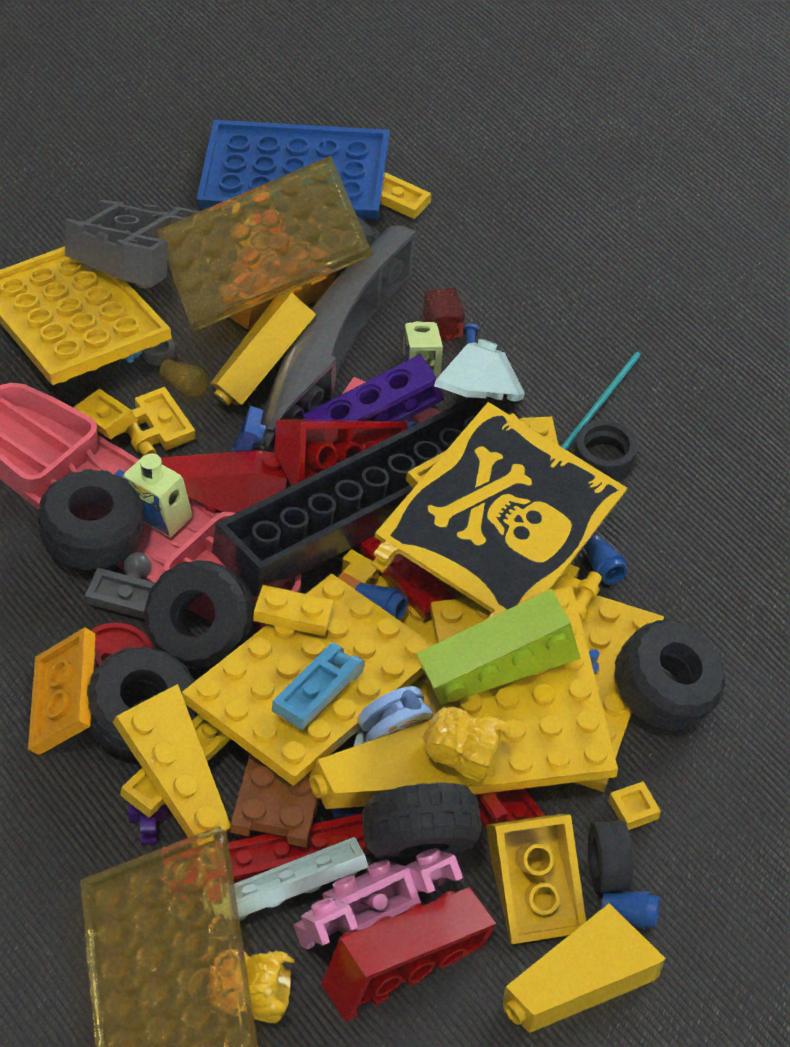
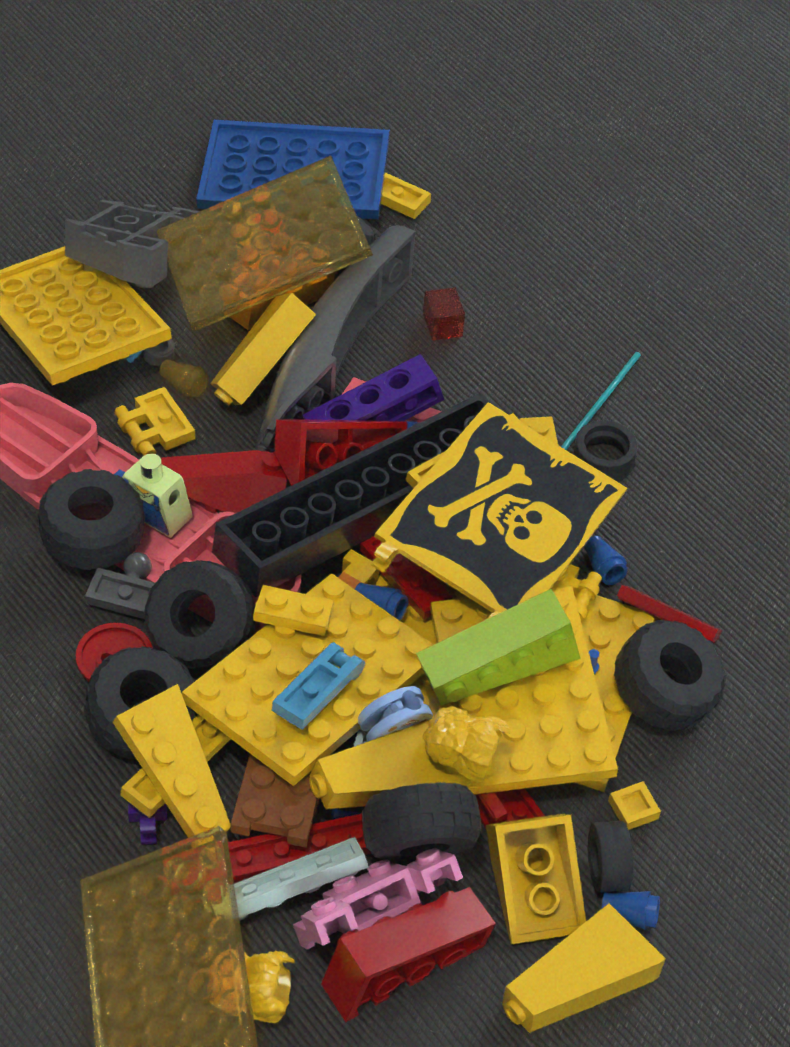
light orange plate [28,627,96,755] -> none
yellow plate [73,389,137,440] -> none
blue plate [231,406,265,452] -> none
yellowish green torso [402,321,443,378] -> none
light aqua wedge [434,339,525,401] -> none
blue piece [463,323,479,345] -> none
none -> red tile [617,585,722,642]

